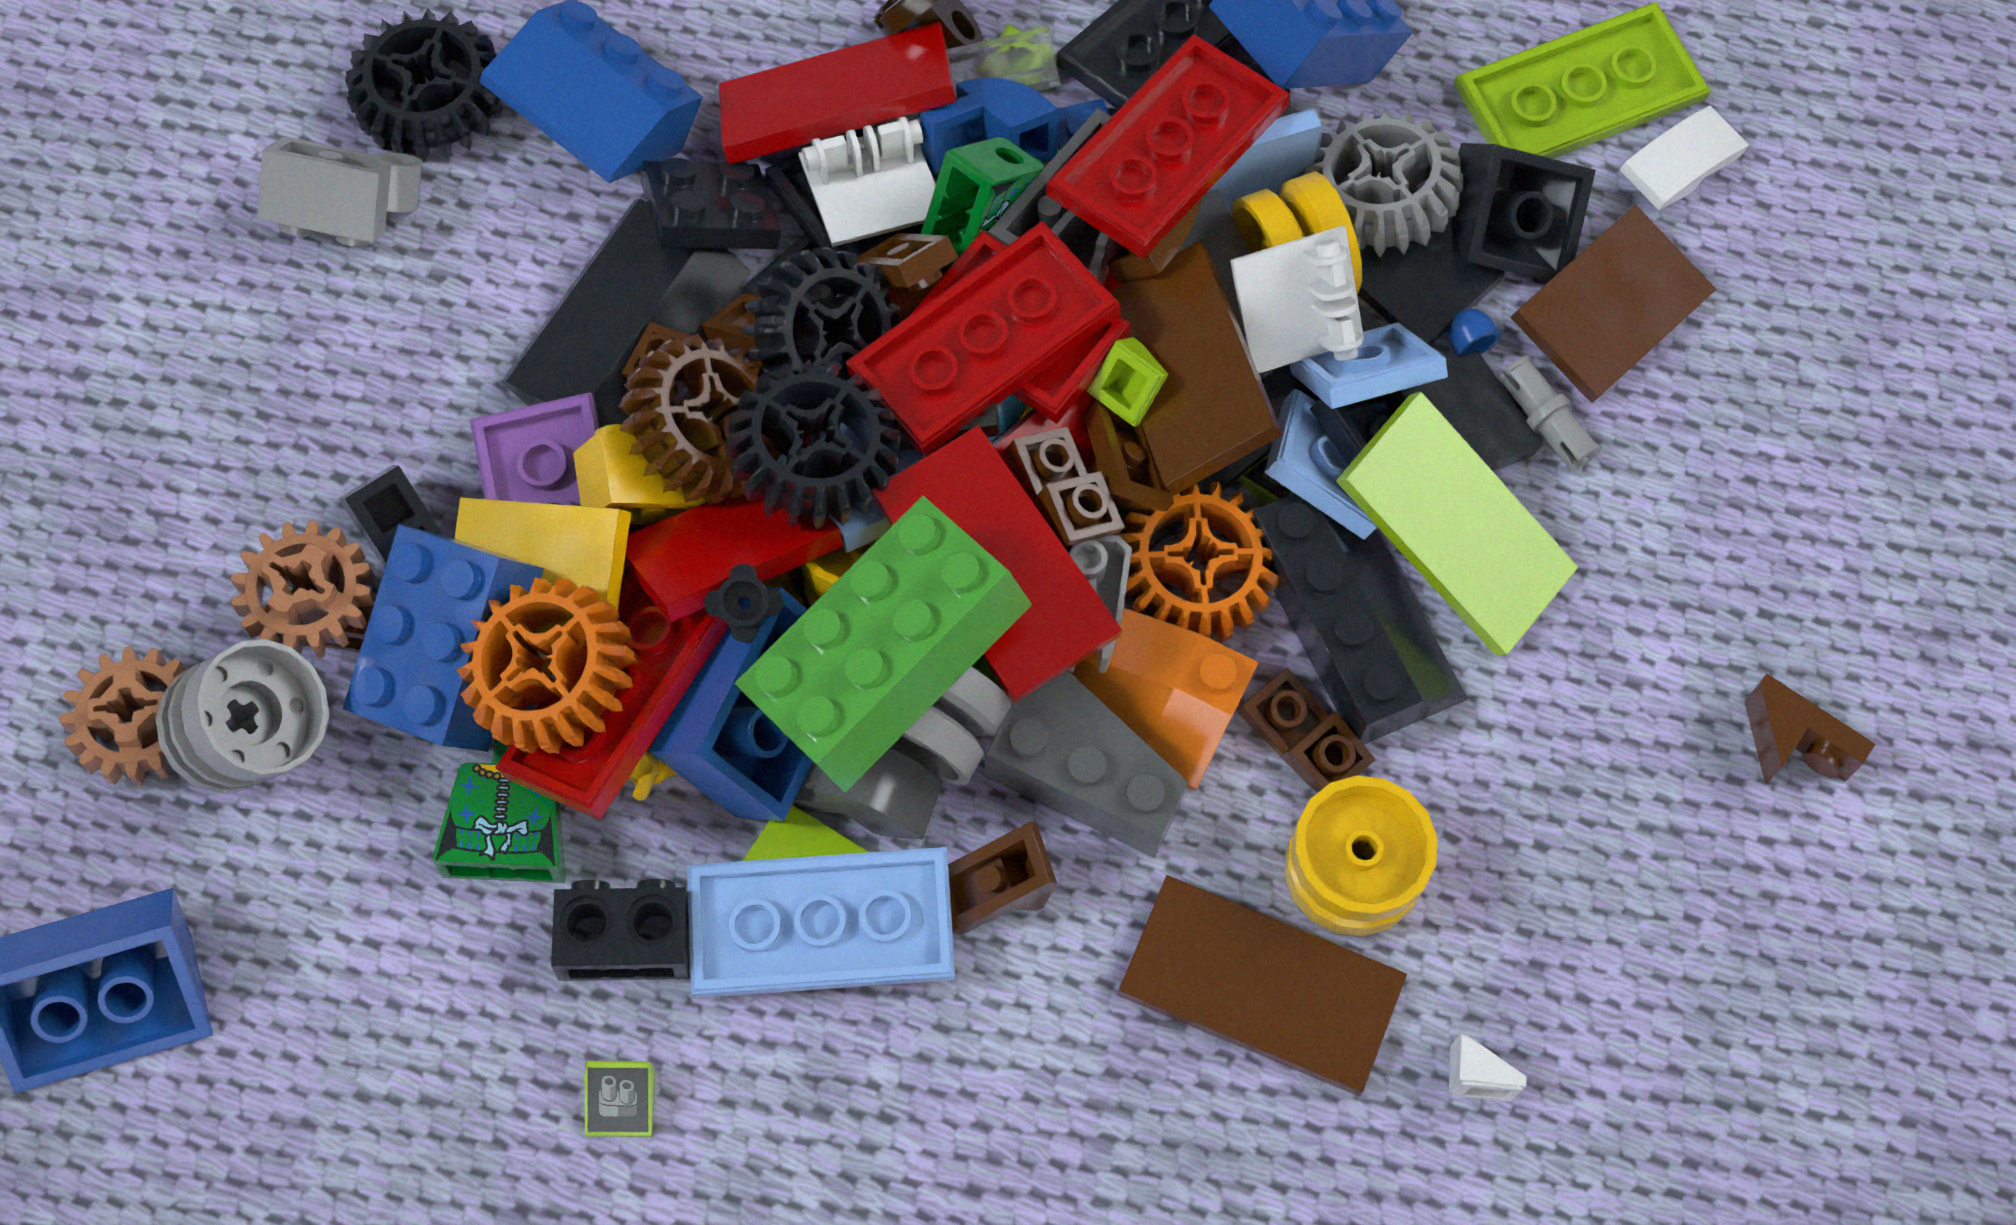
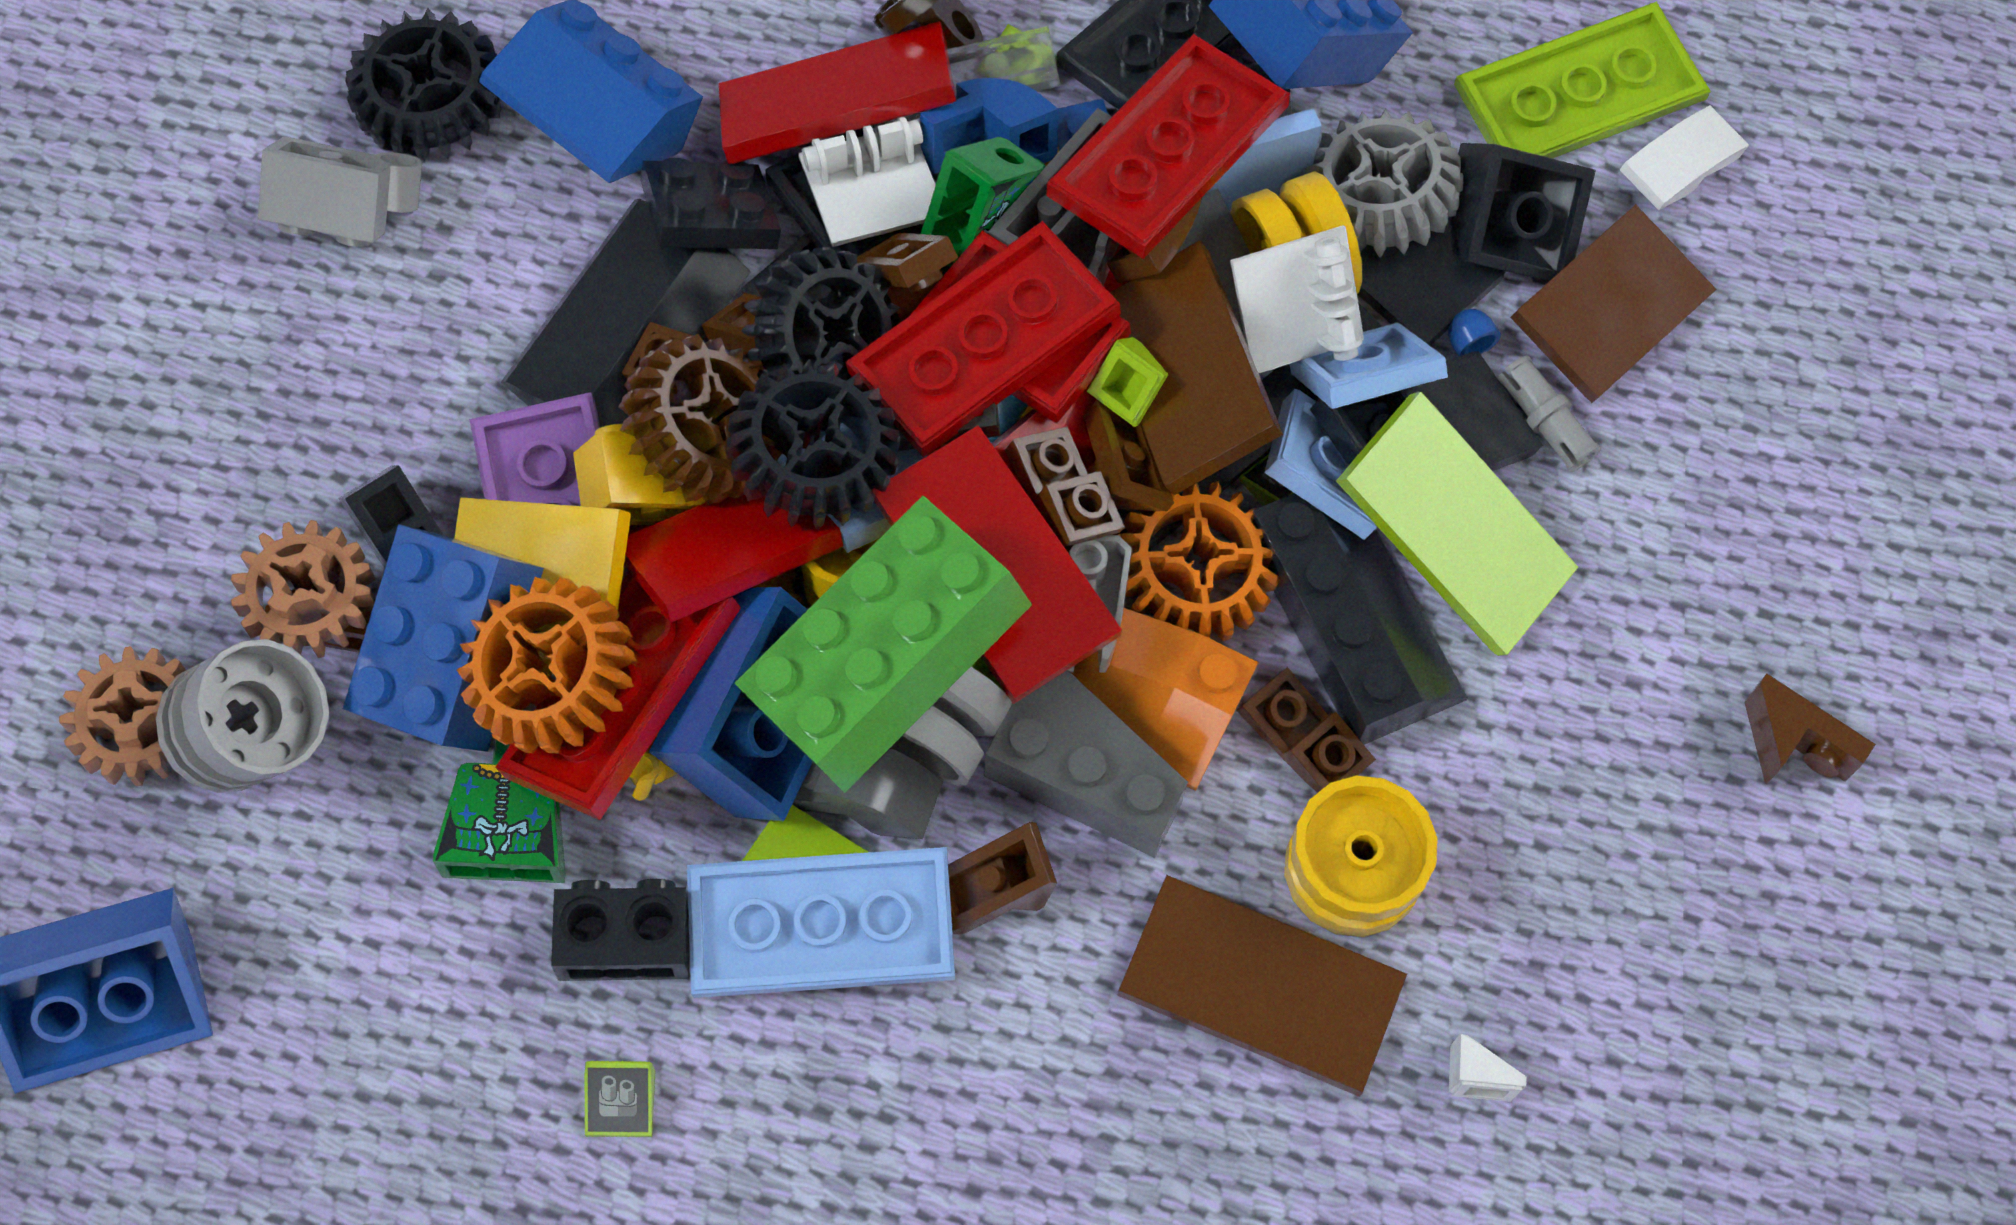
black plate [704,564,783,643] -> none

